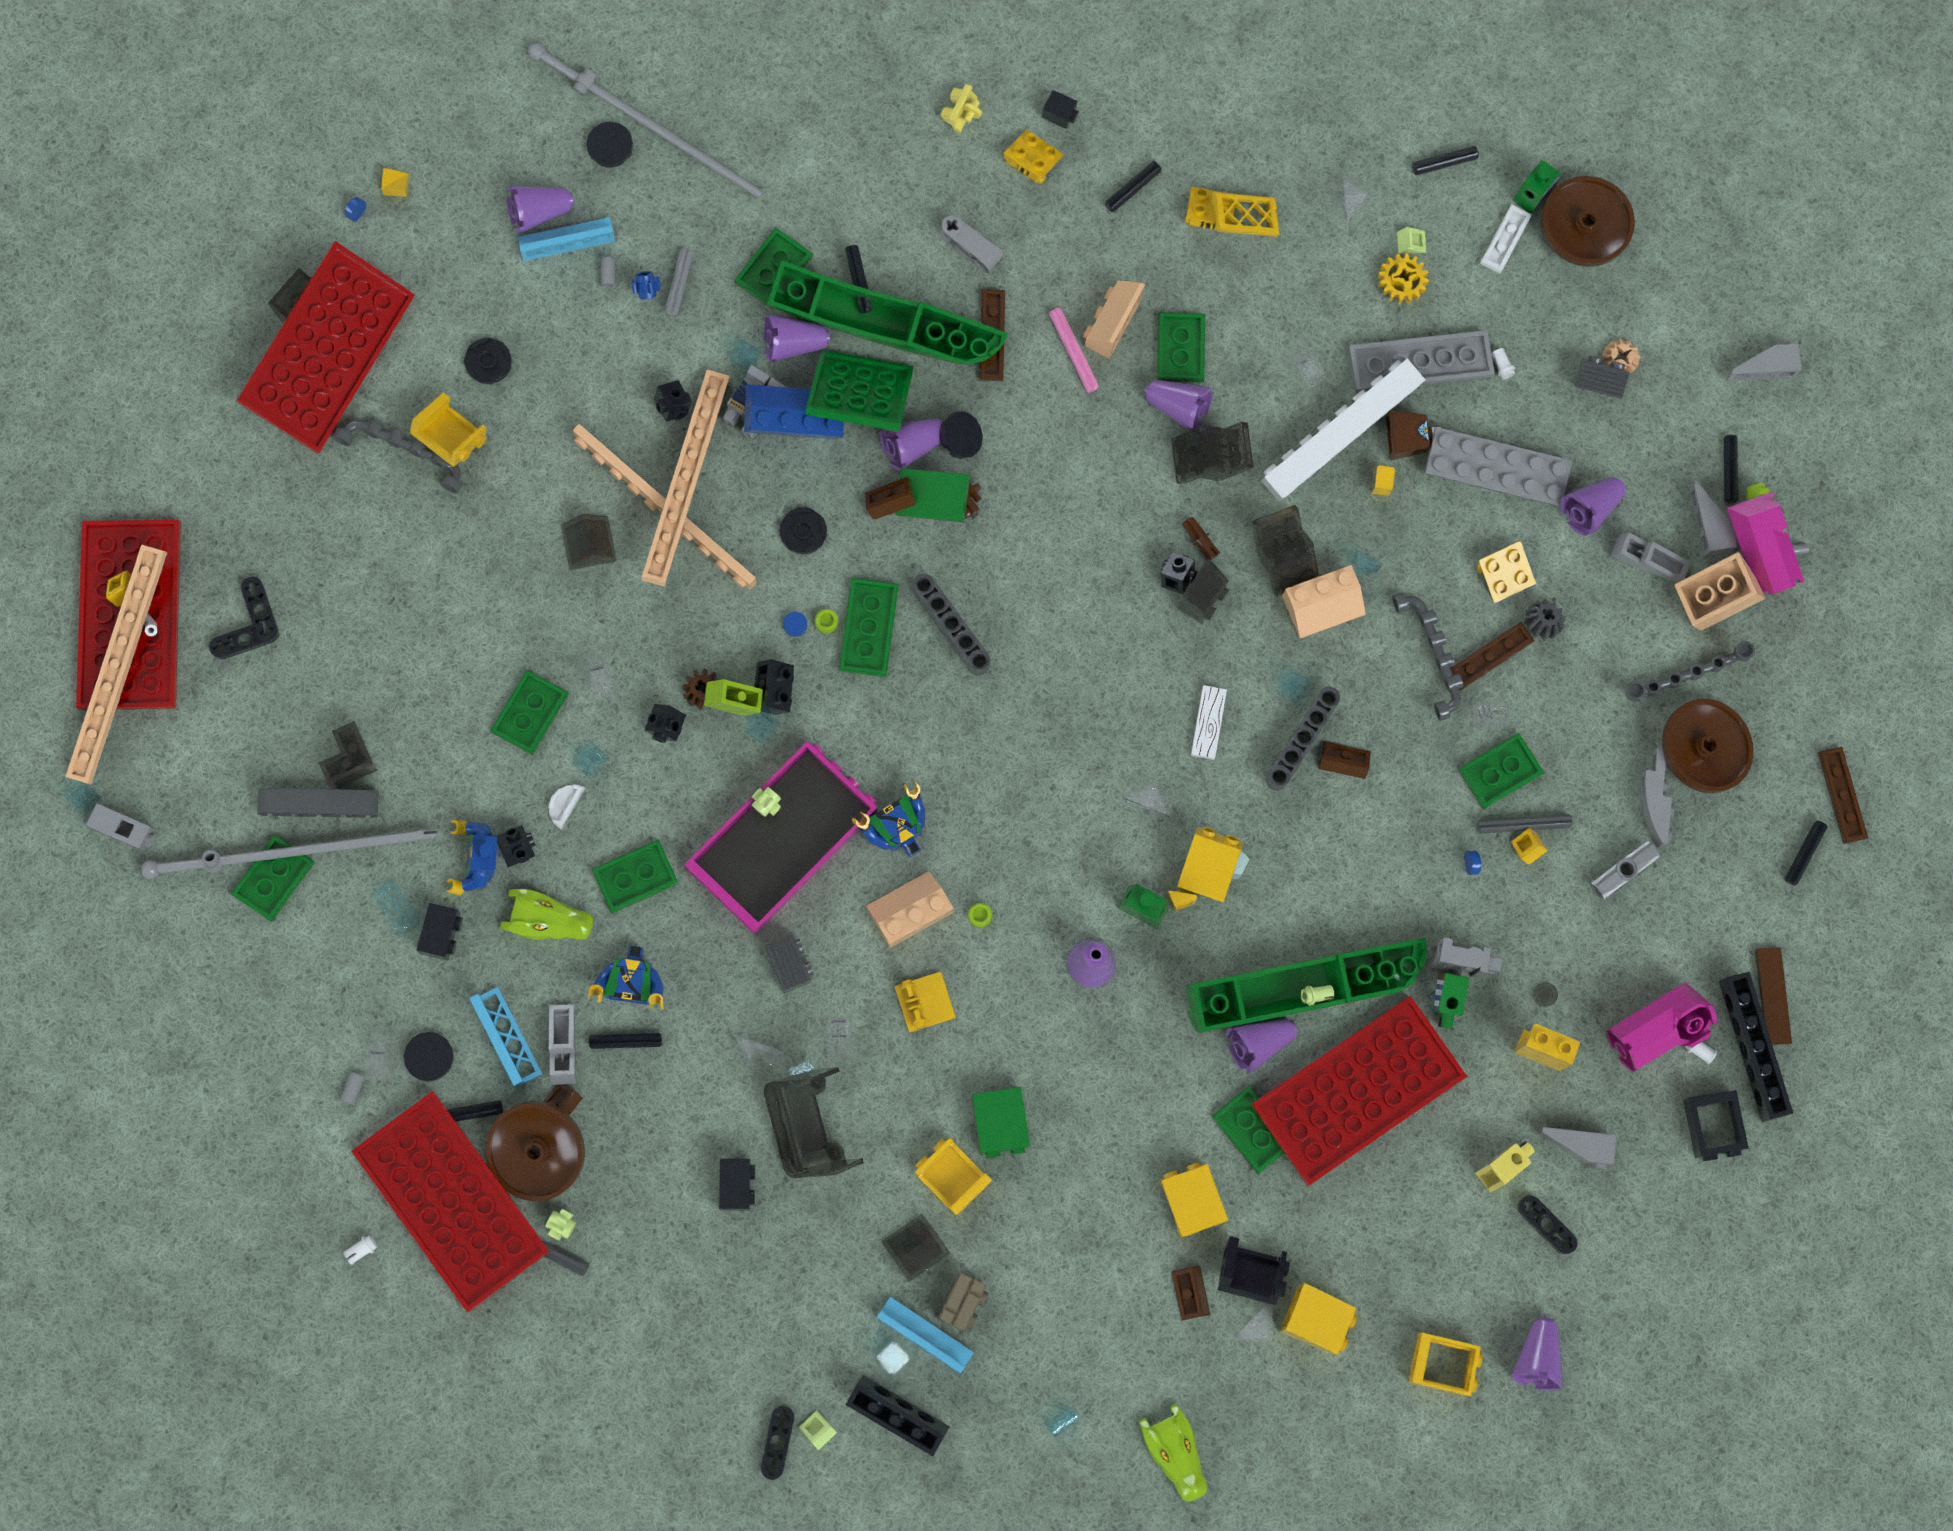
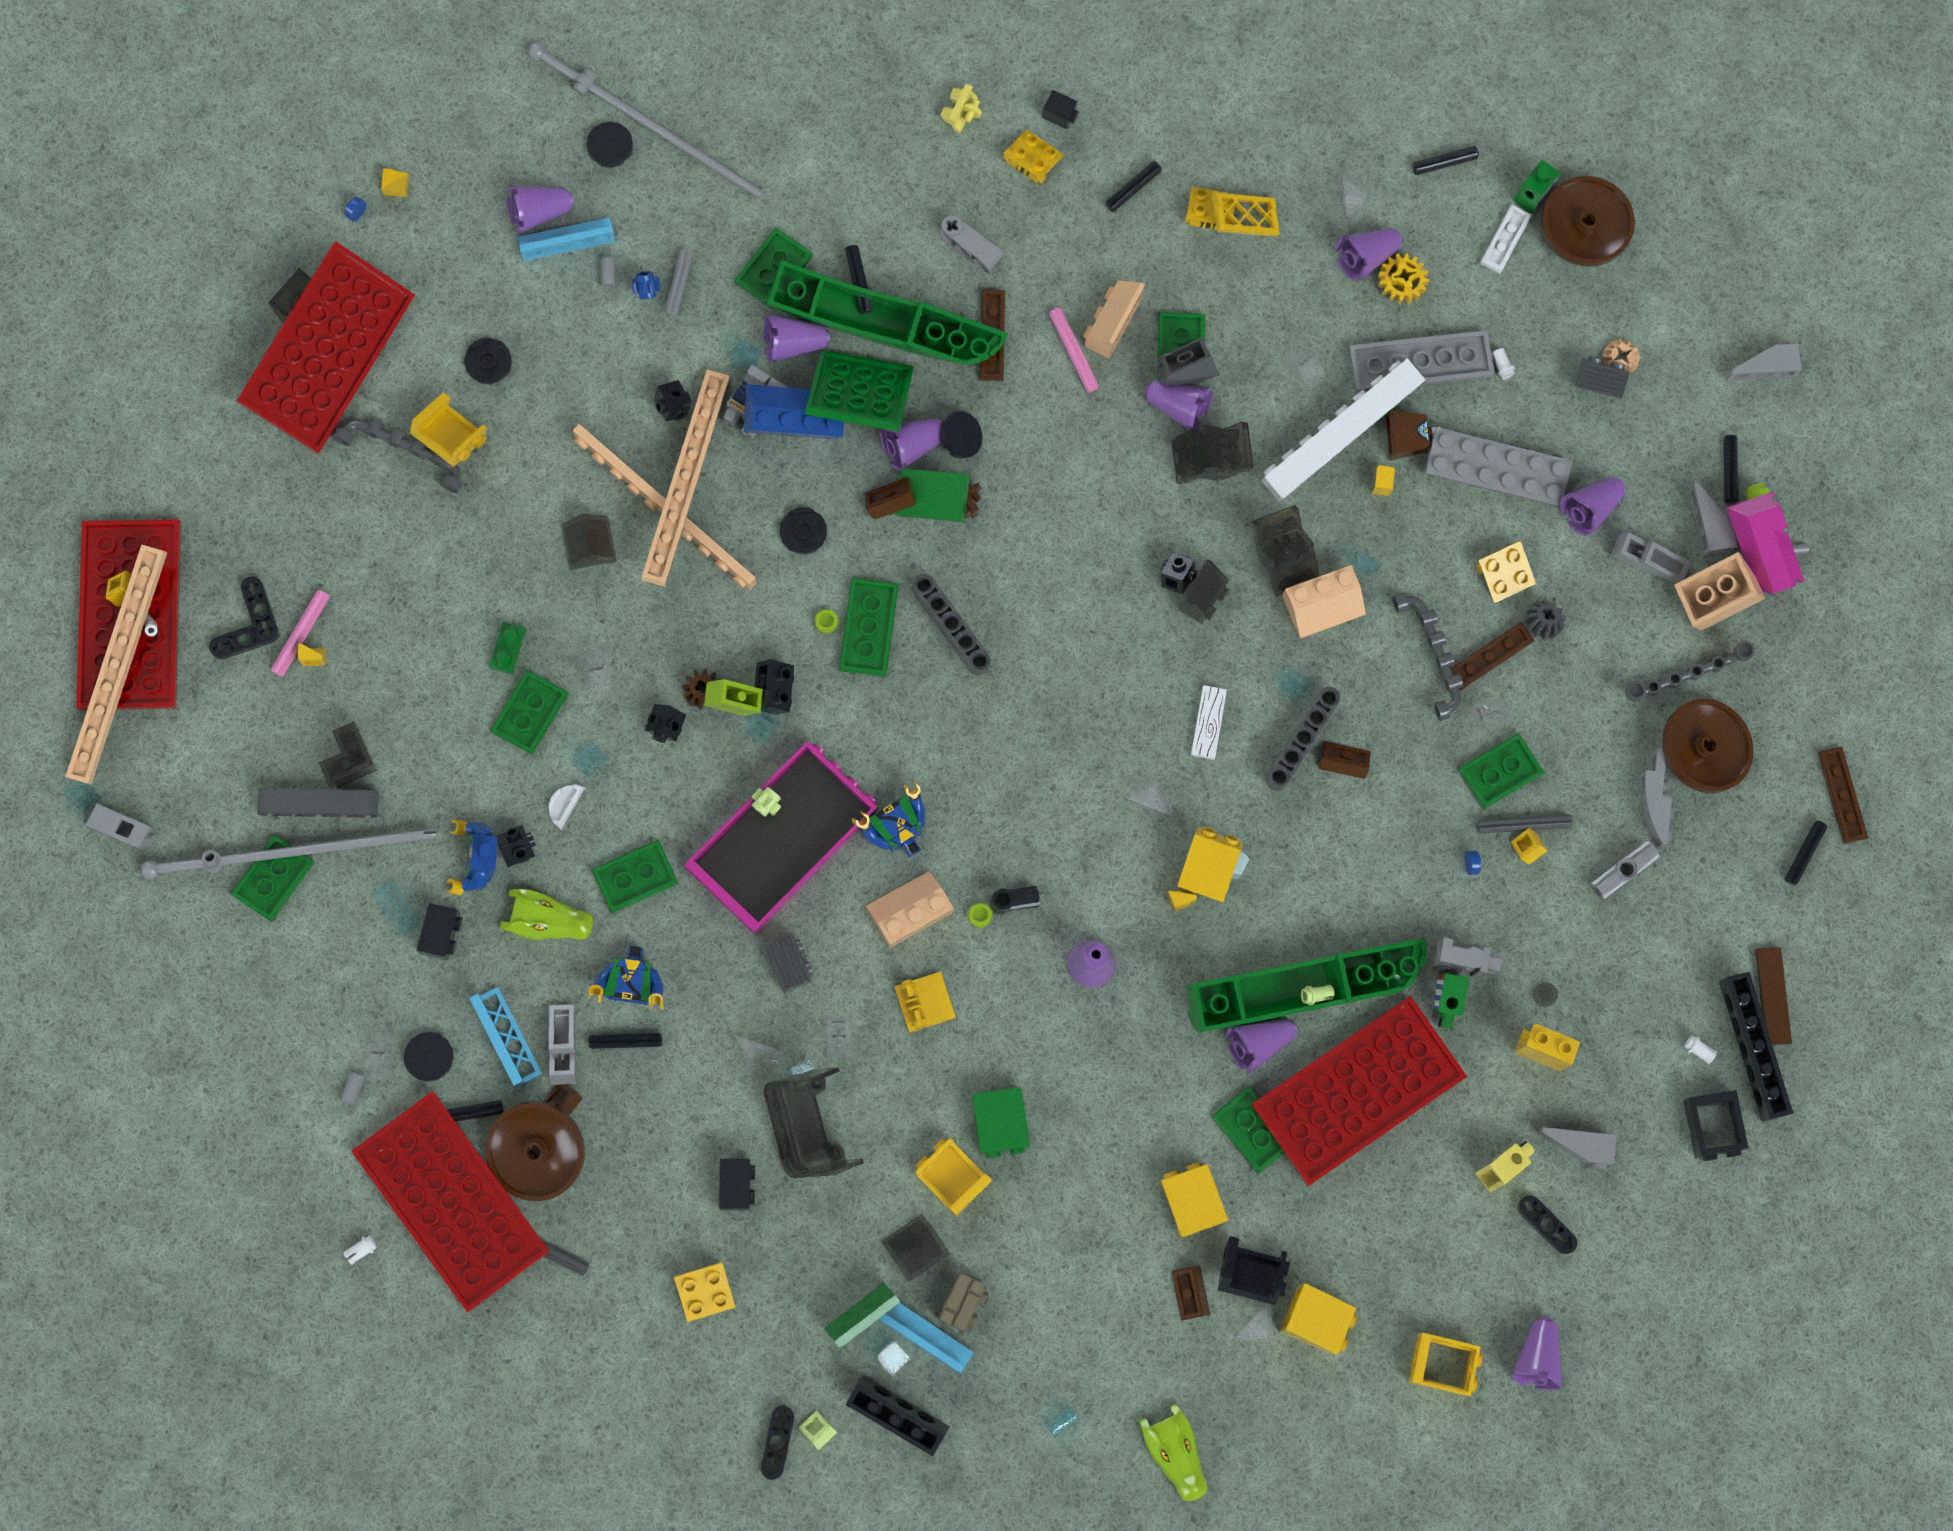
yellowish green gear [545,1209,576,1241] -> none
blue tile [783,612,807,637] -> none
green torso [1117,884,1169,929] -> none
reddish brown axle [1182,517,1221,562] -> none
yellowish green slope [1397,227,1426,254] -> none
dark pink brick [1605,982,1717,1073] -> none
none -> bright pink axle [271,590,329,677]
none -> yellow slope [298,643,326,666]
none -> green tile [489,622,527,675]
none -> yellow hinge [674,1262,736,1322]
none -> green tile [824,1282,900,1348]
none -> black piece [990,886,1040,914]
none -> dark grey slope [1157,337,1220,385]
none -> medium lavender cone [1335,228,1402,281]

